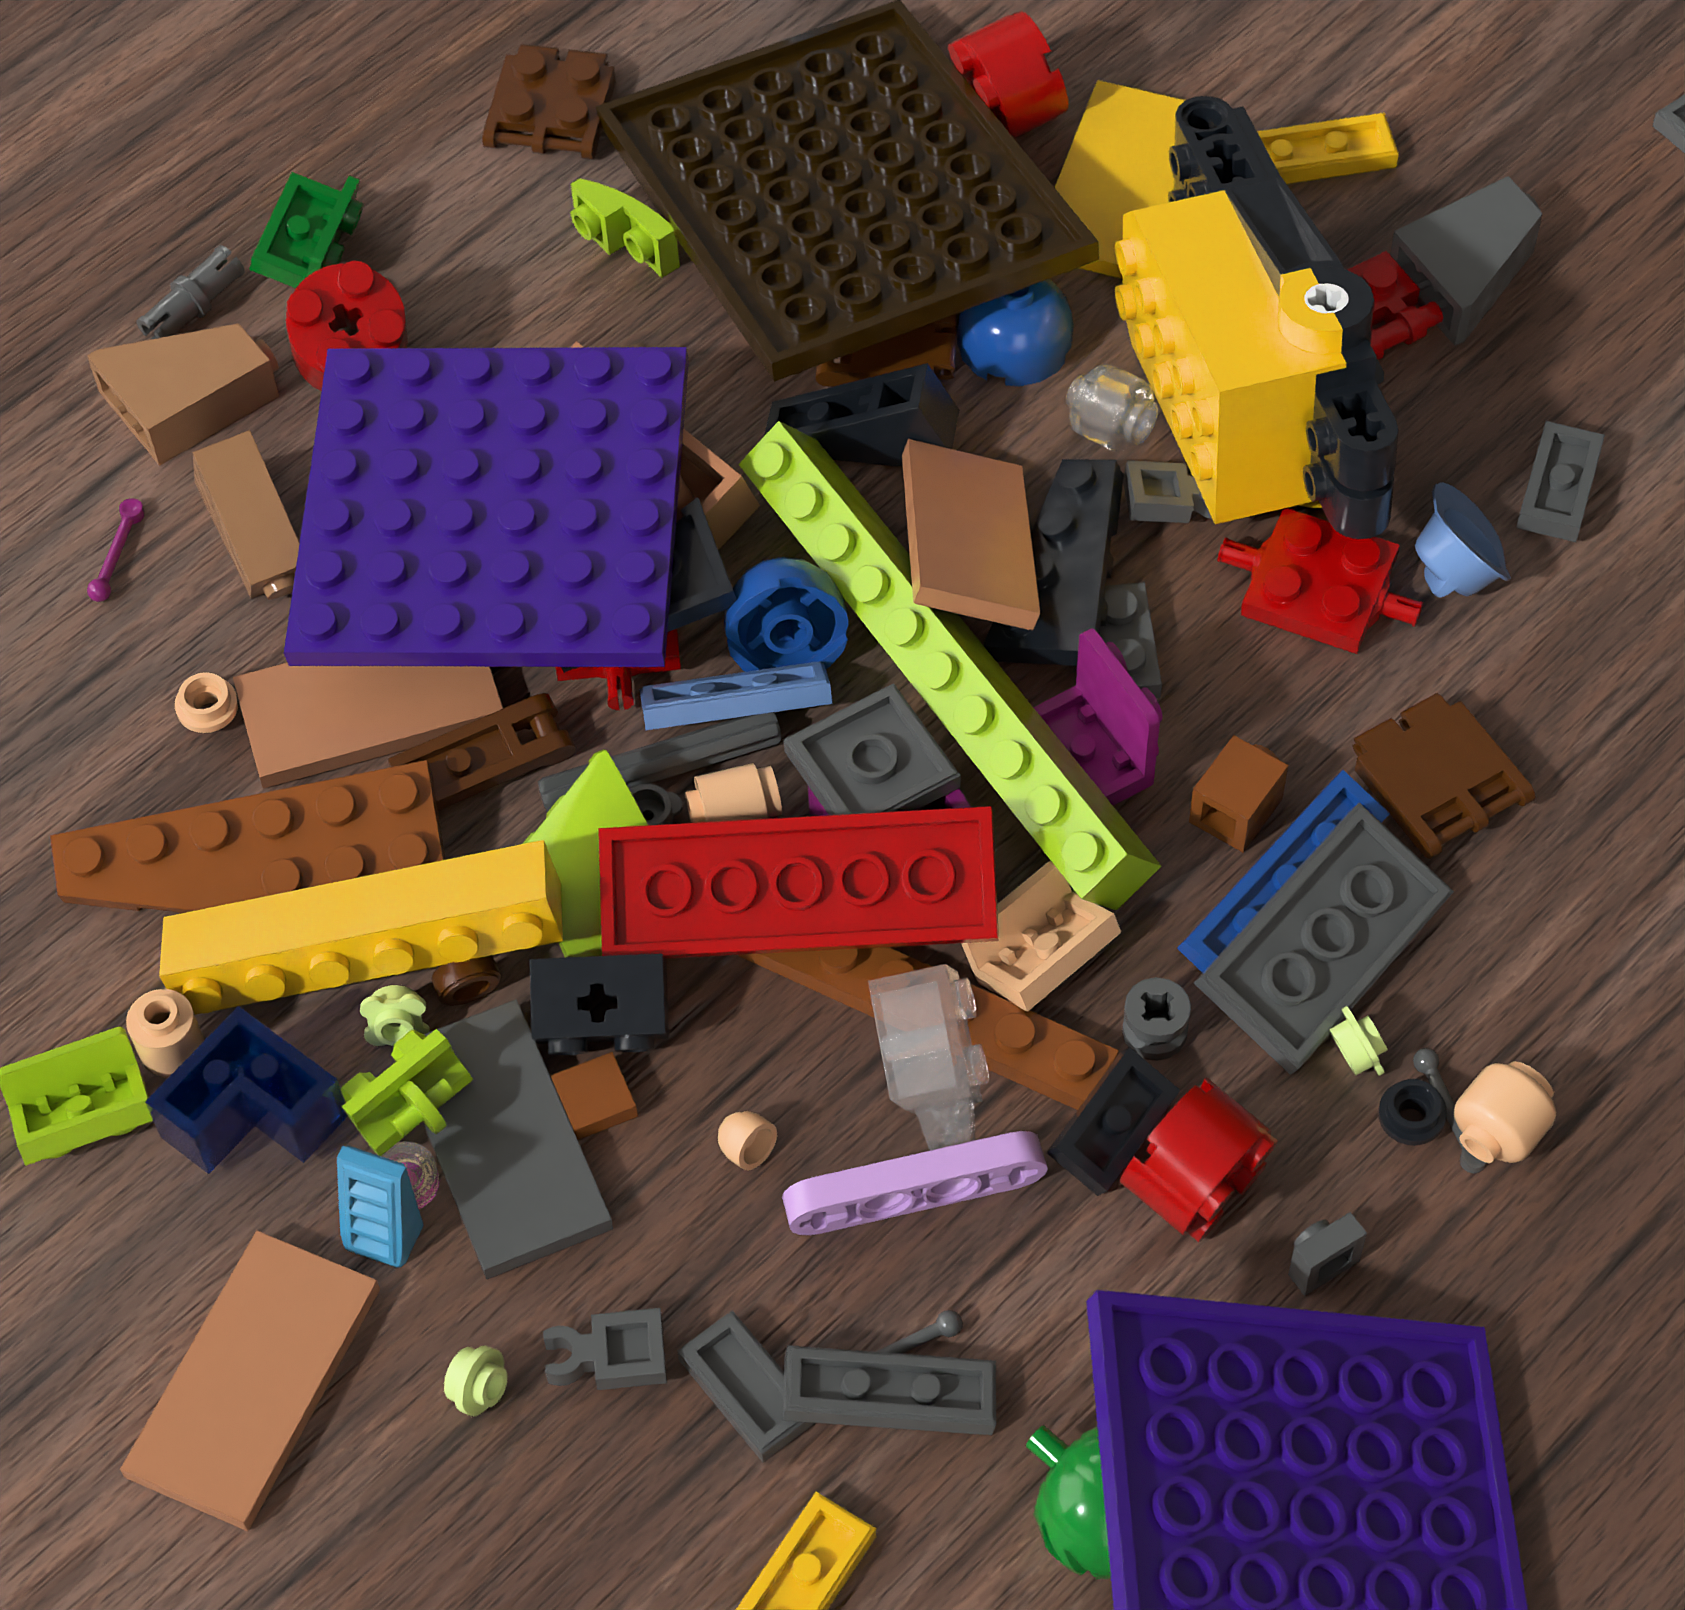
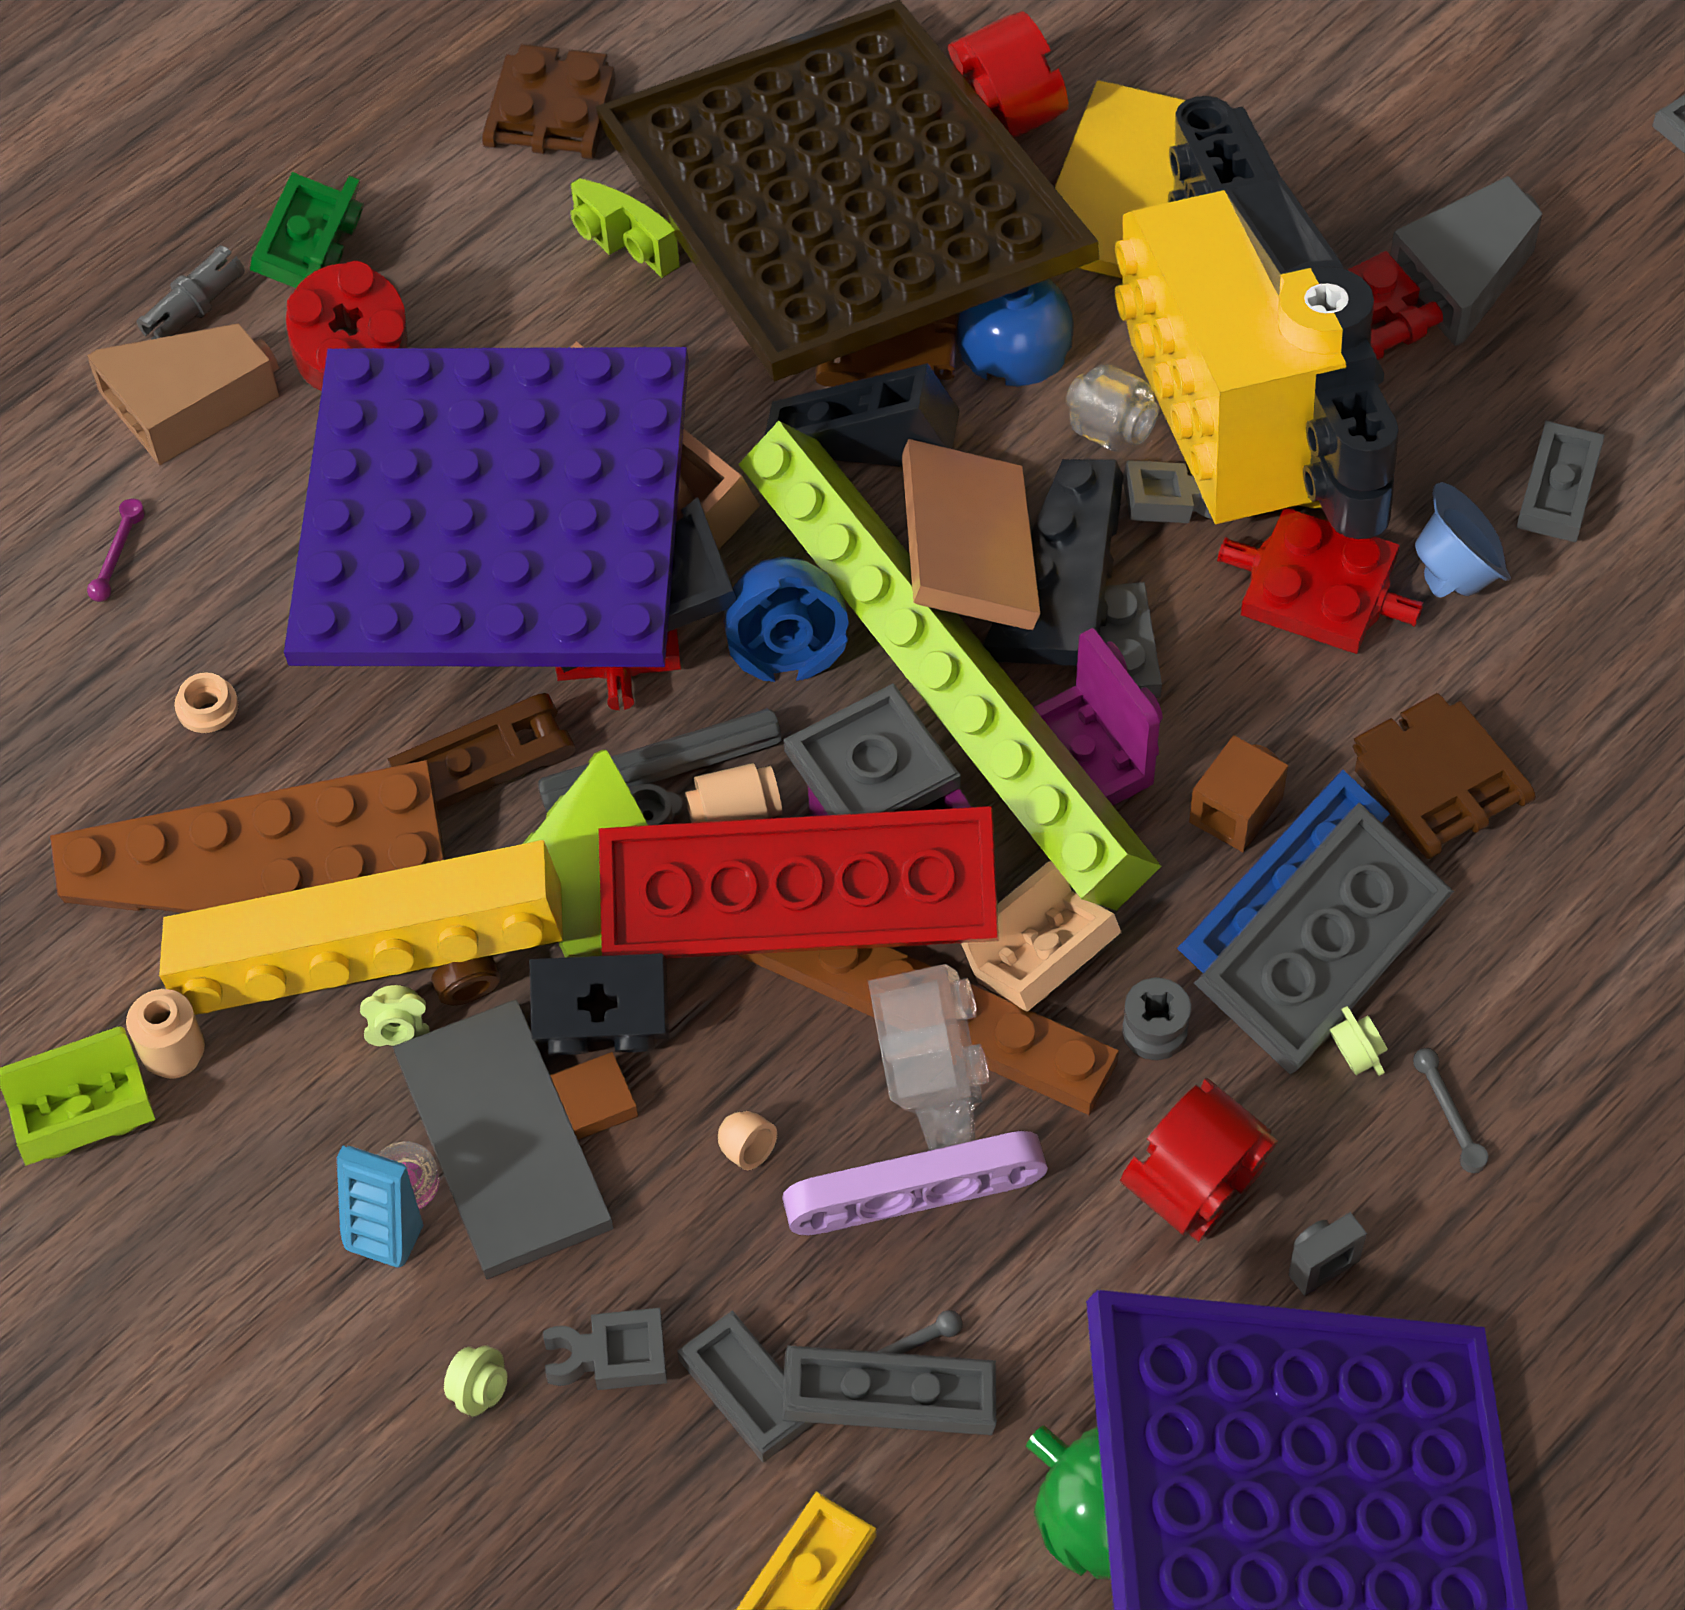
nougat tile [120,1230,380,1531] -> none
clear blue brick [145,1006,348,1174] -> none
medium nougat slope [193,430,299,600] -> none
nougat tile [233,663,503,789] -> none
lime hips [341,1029,474,1156] -> none
medium blue tile [639,661,833,730] -> none
black plate [1047,1047,1180,1196] -> none
yellow tile [1257,113,1399,184] -> none
black plate [1378,1079,1447,1146] -> none
light nougat head [1454,1061,1557,1163] -> none

